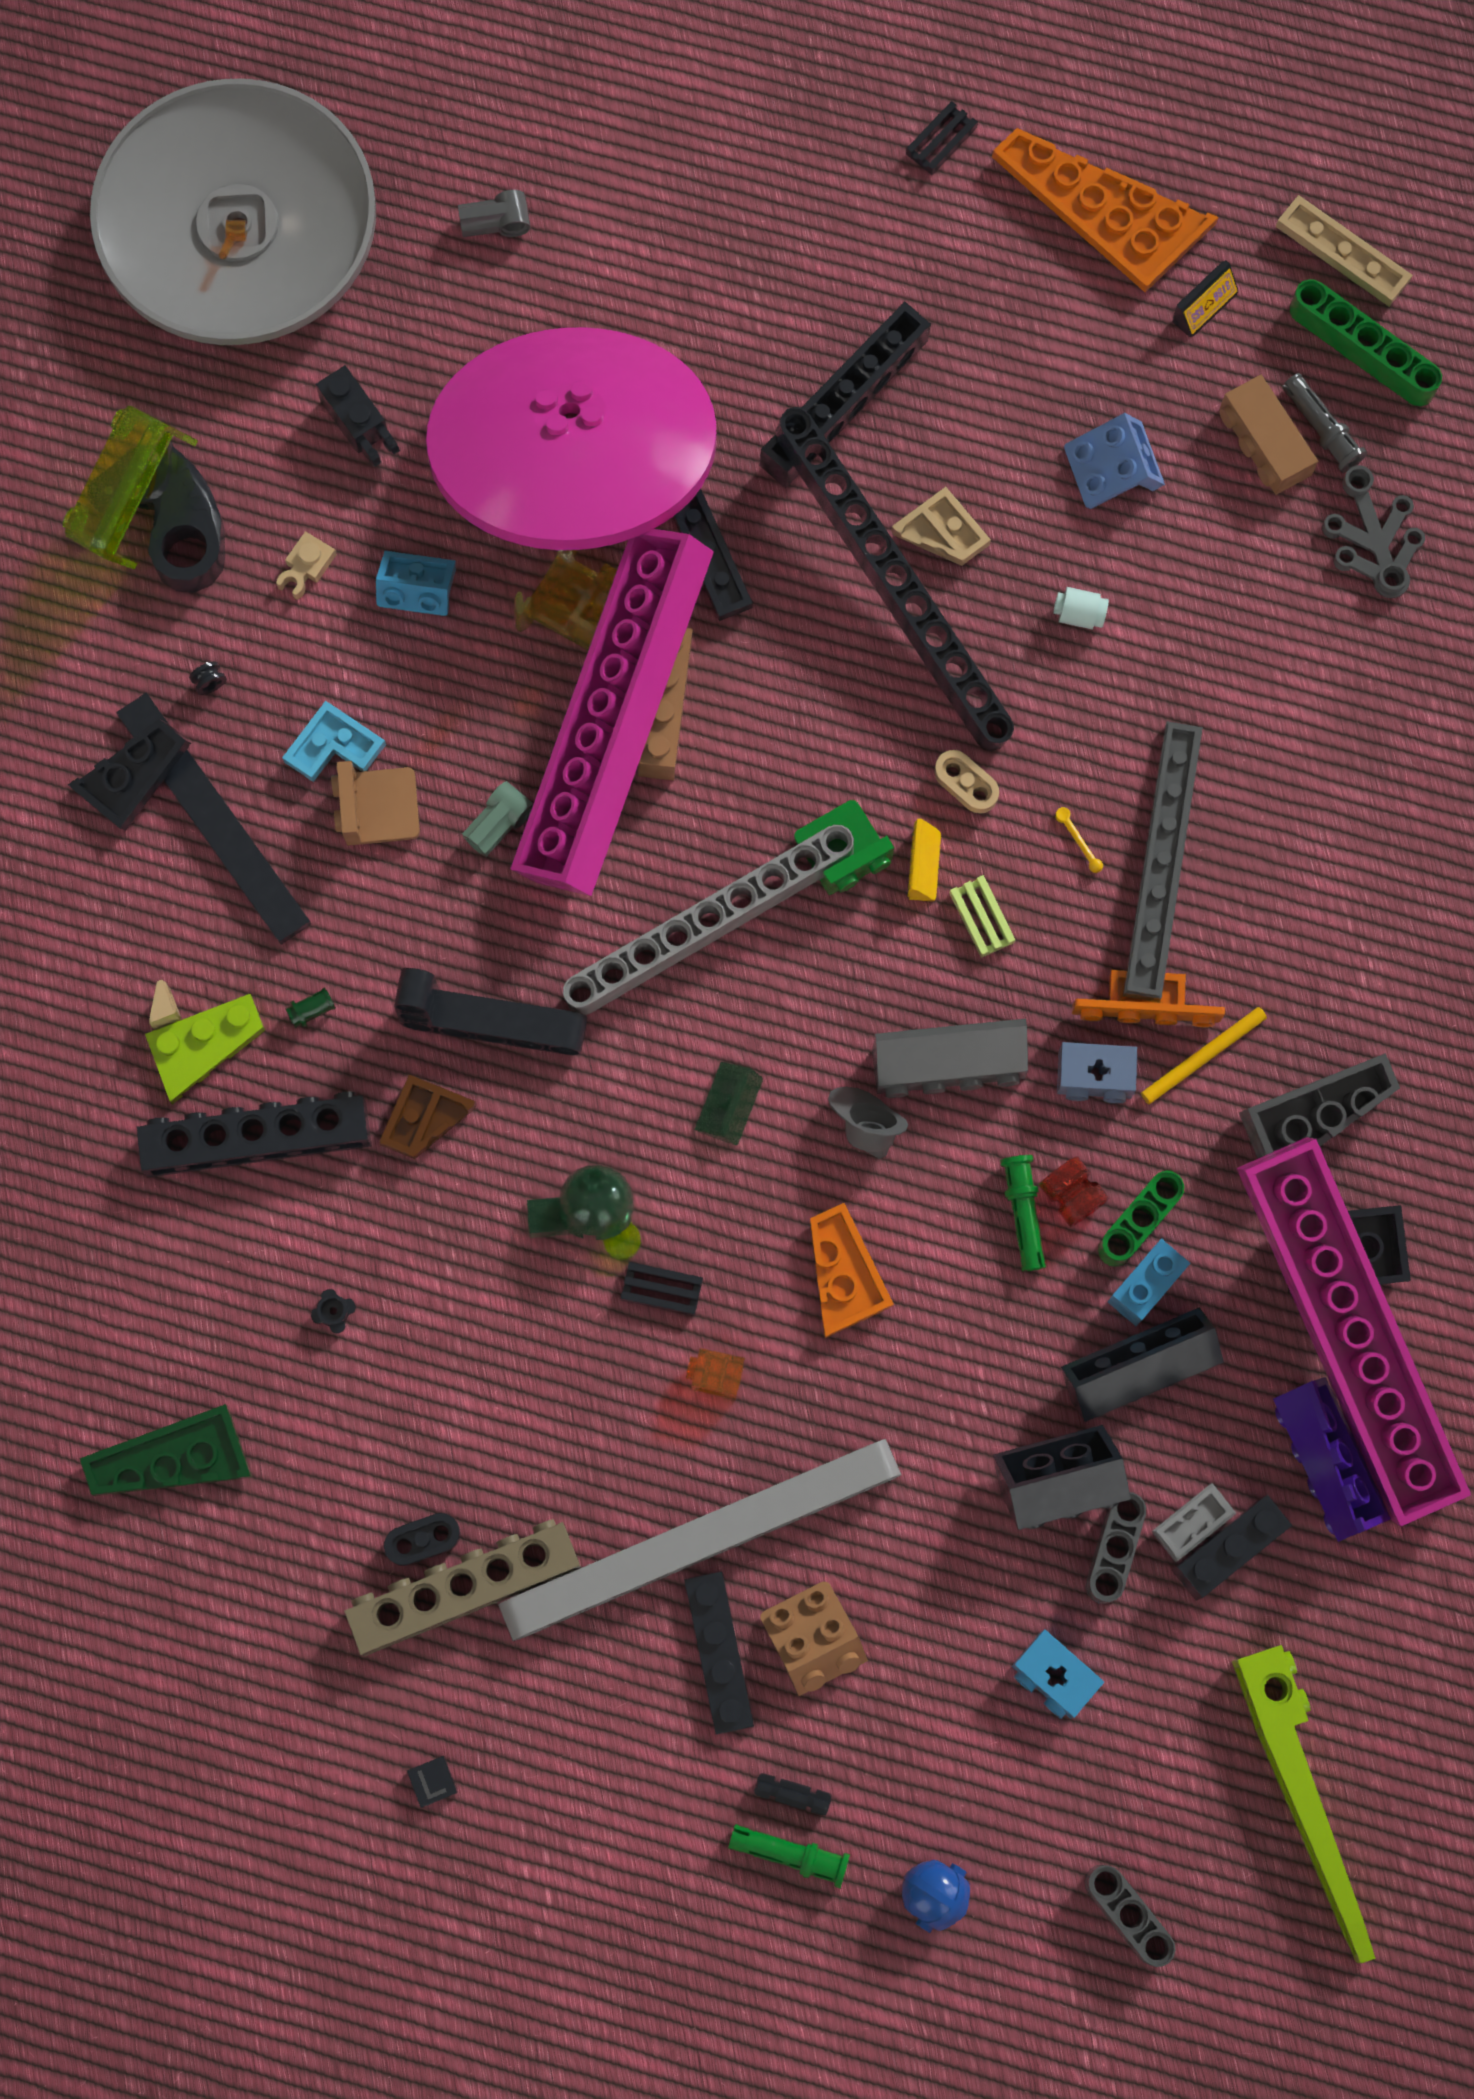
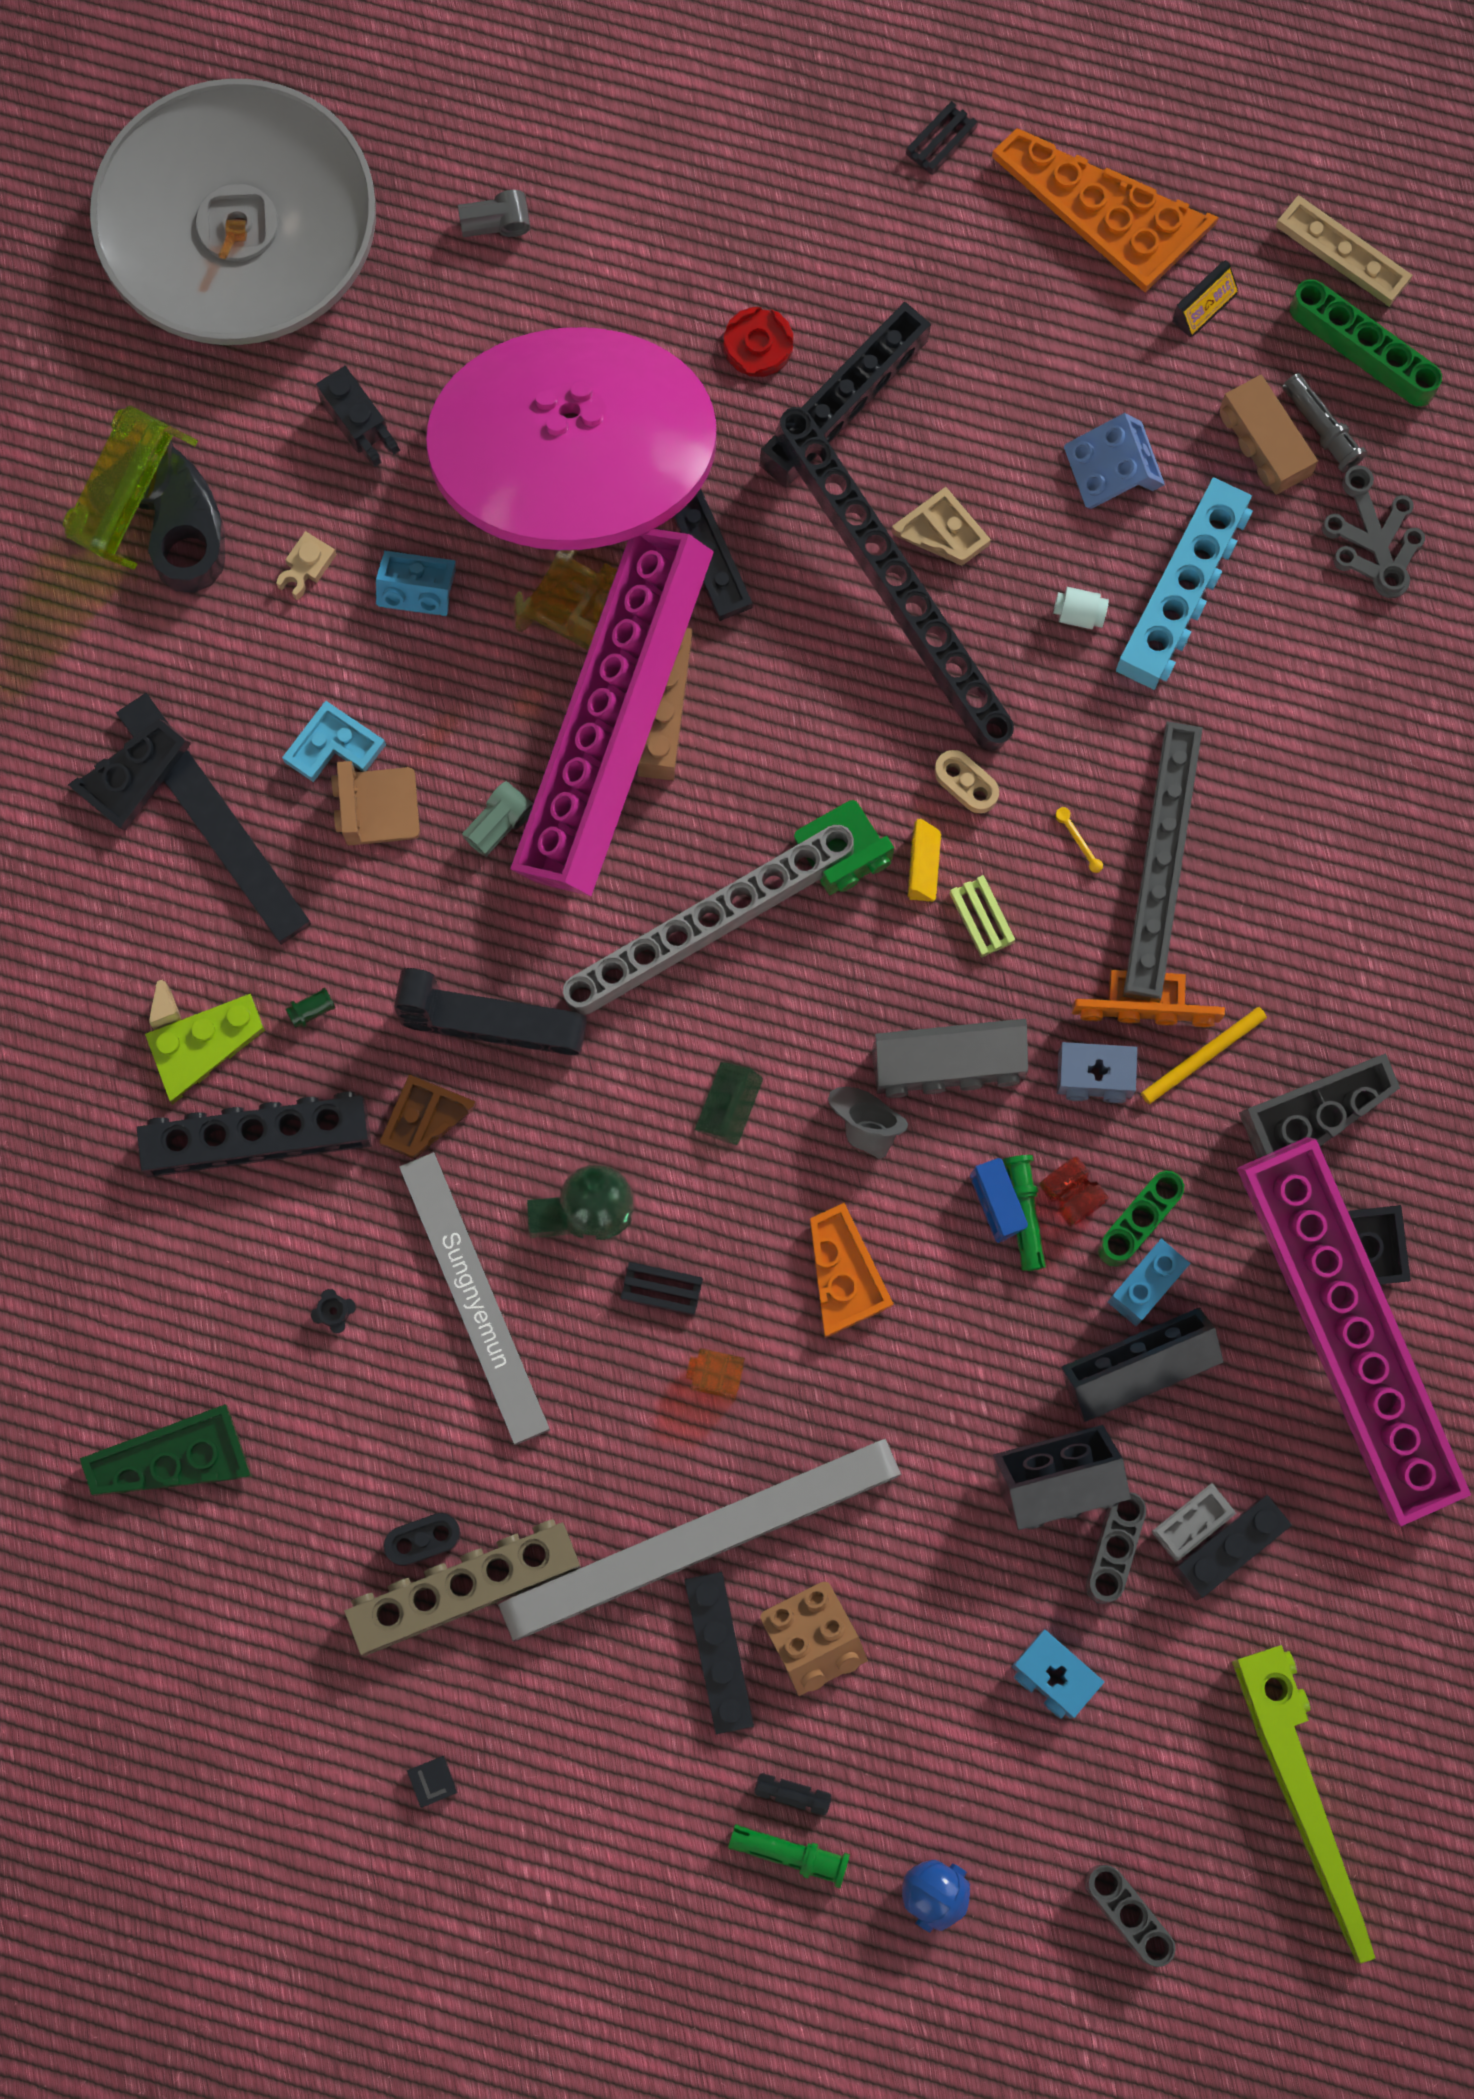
black bush [189,661,227,695] -> none
clear neon green tile [603,1221,641,1260] -> none
dark purple wedge [1273,1377,1391,1542] -> none
none -> light grey tile [399,1152,550,1445]
none -> red tile [723,307,793,377]
none -> blue slope [970,1158,1028,1243]
none -> medium azure brick [1116,477,1253,690]

